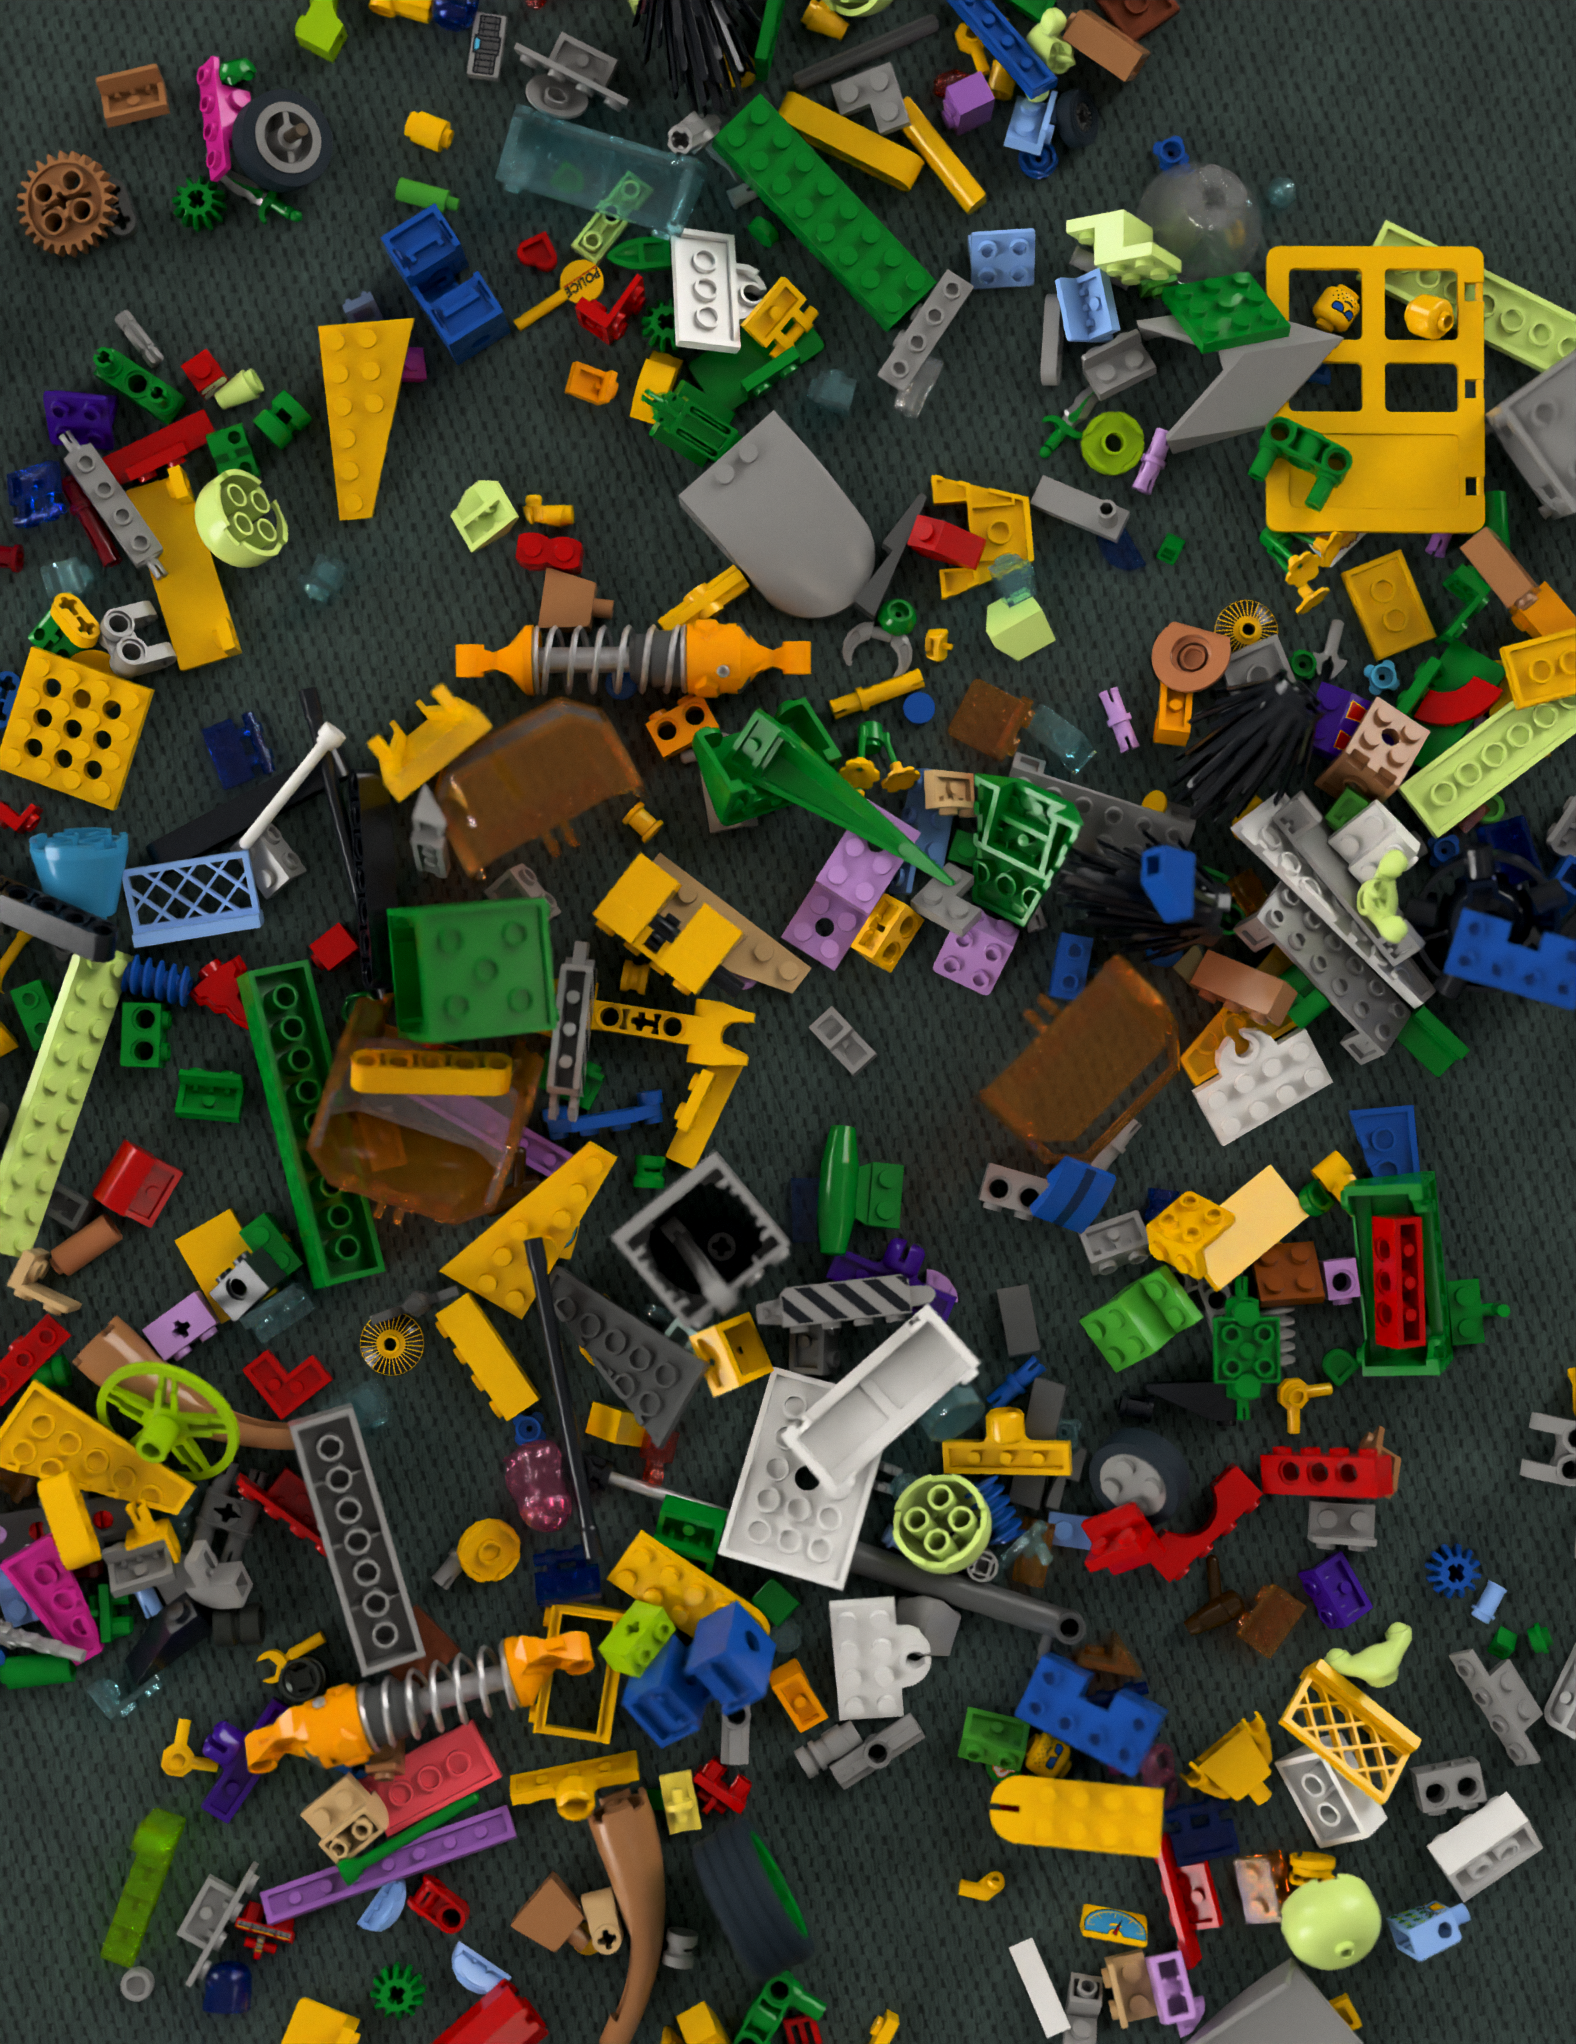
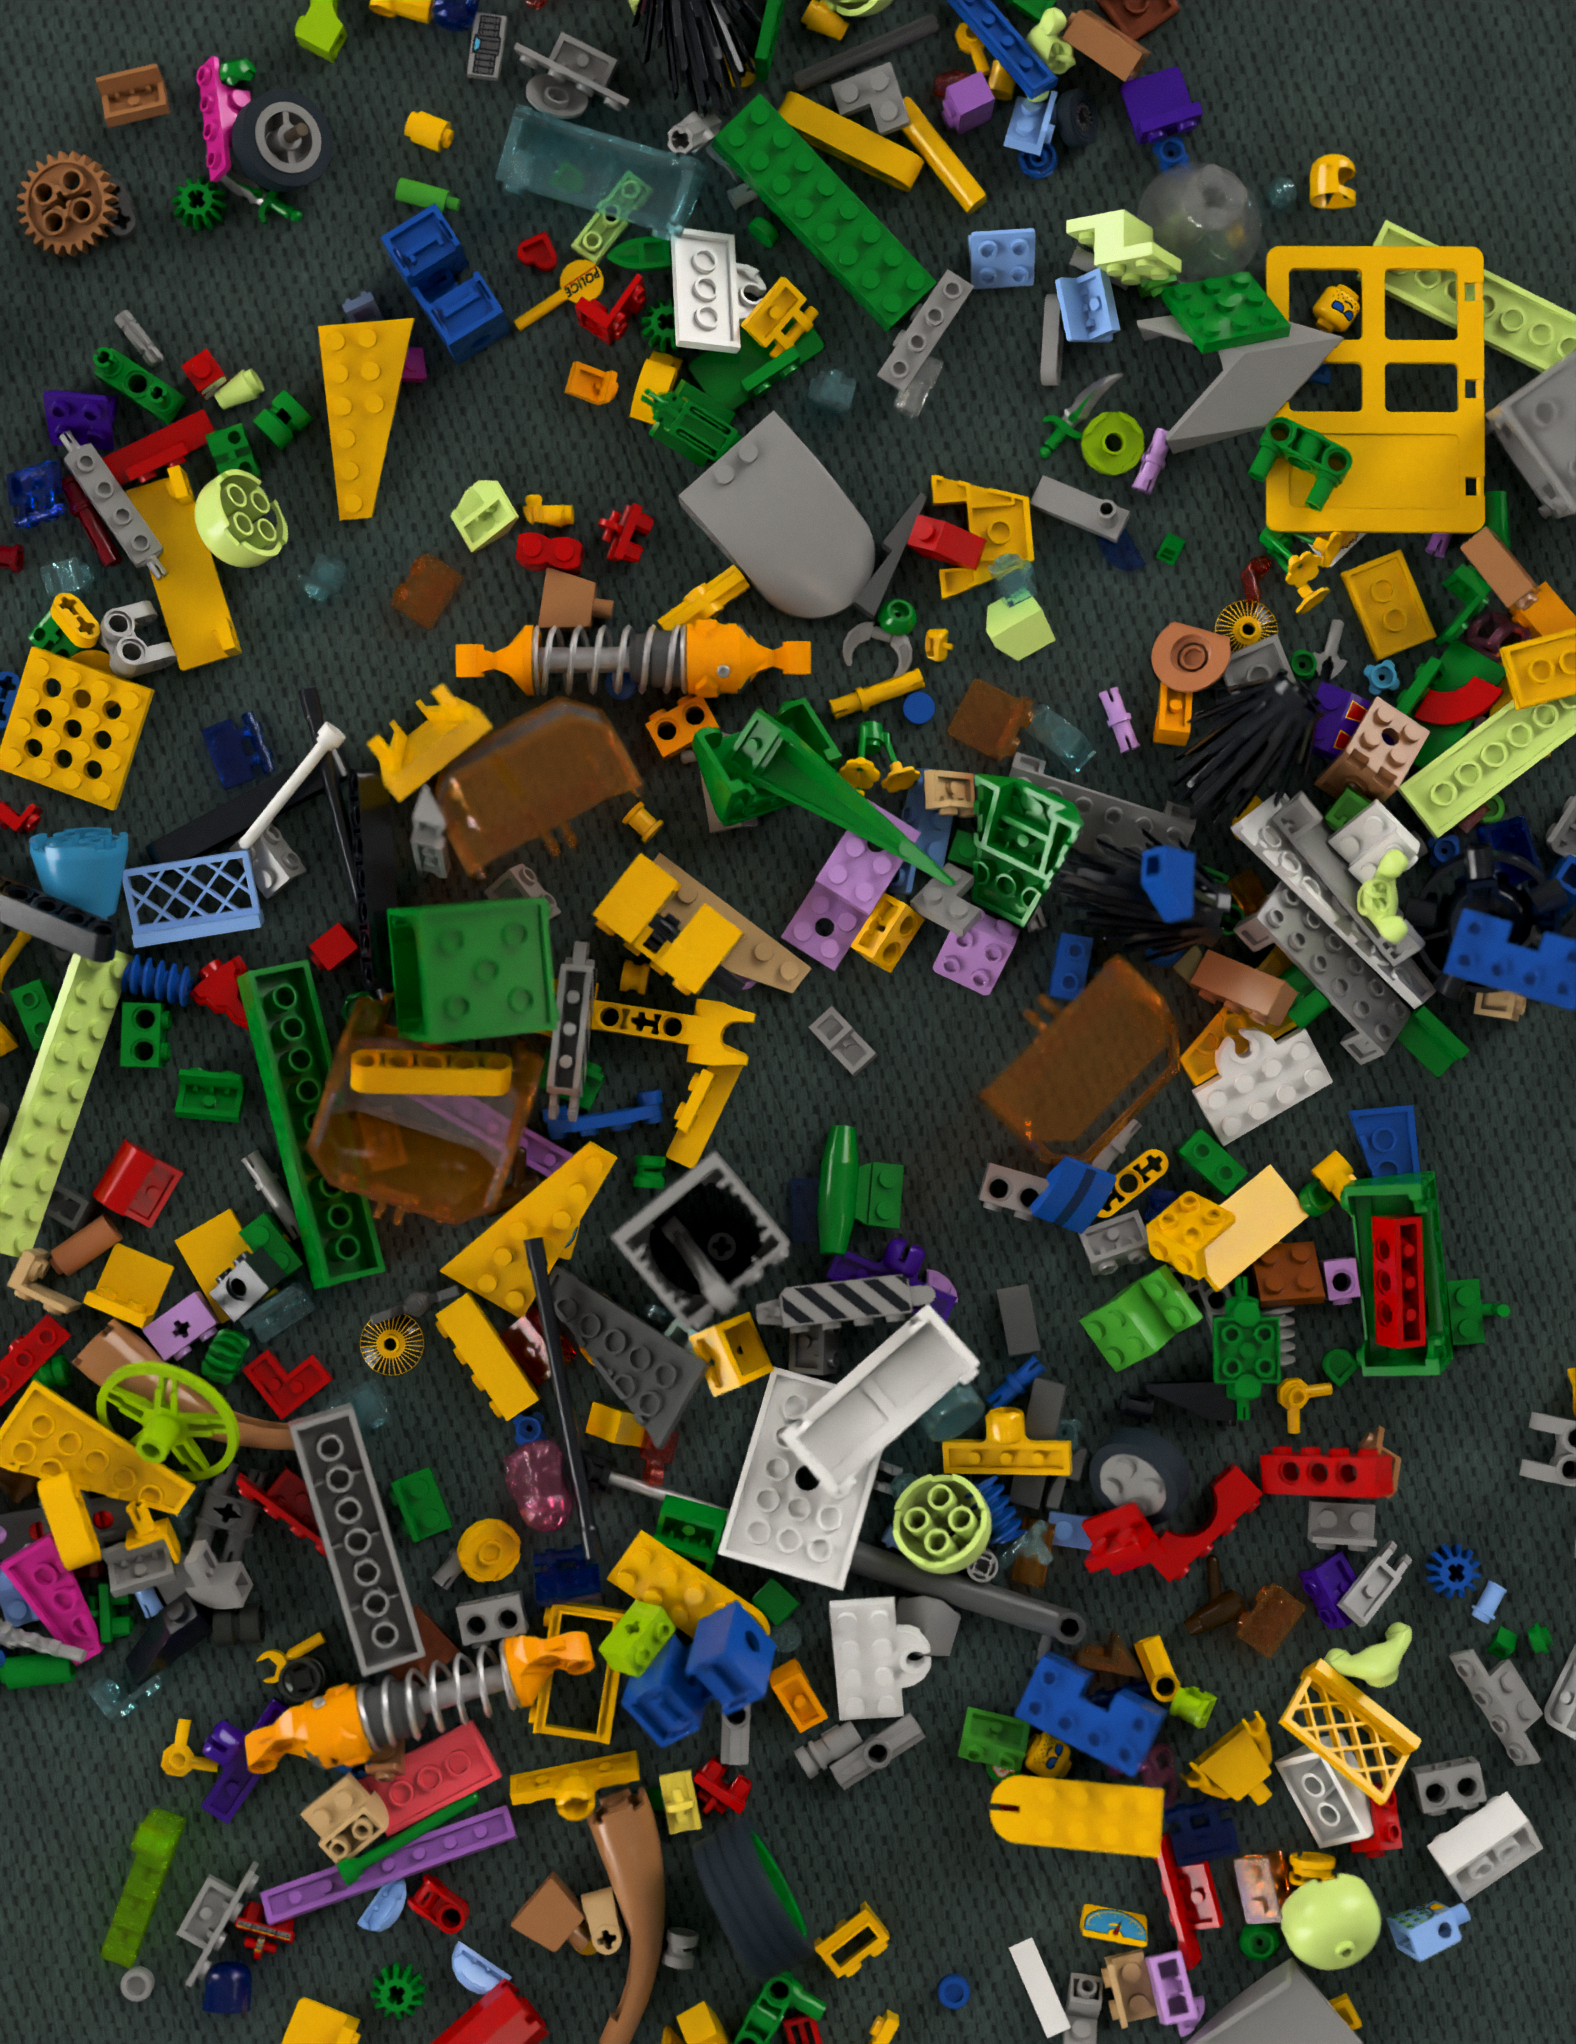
yellow arm [958,1871,1005,1901] -> none
light grey bracket [1081,329,1157,402] -> none
yellow piece [1141,790,1167,813] -> none
yellow head [1404,294,1454,340] -> none
none -> yellow bracket [83,1243,175,1328]
none -> green gear [201,1328,250,1385]
none -> light grey pin [241,1149,300,1241]
none -> green bracket [389,1466,454,1543]
none -> clear orange bracket [391,553,464,630]
none -> light grey brick [456,1590,529,1649]
none -> clear red bracket [499,1306,576,1386]
none -> red hips [597,503,654,563]
none -> yellow window [814,1901,889,1979]
none -> blue tile [937,1974,970,2009]
none -> yellow beam [1097,1149,1169,1218]
none -> dark purple bracket [1120,67,1203,146]
none -> yellow piece [1133,1634,1180,1702]
none -> lime piece [1169,1686,1217,1728]
none -> green brick [1174,1128,1248,1196]
none -> green plate [1239,1920,1280,1962]
none -> clear red arm [1240,555,1271,603]
none -> yellow helmet [1309,154,1356,209]
none -> light grey hinge [1337,1540,1412,1627]
none -> red bracket [1350,1783,1403,1858]
none -> clear pink piece [1466,611,1532,663]
none -> tan bracket [1473,991,1526,1022]

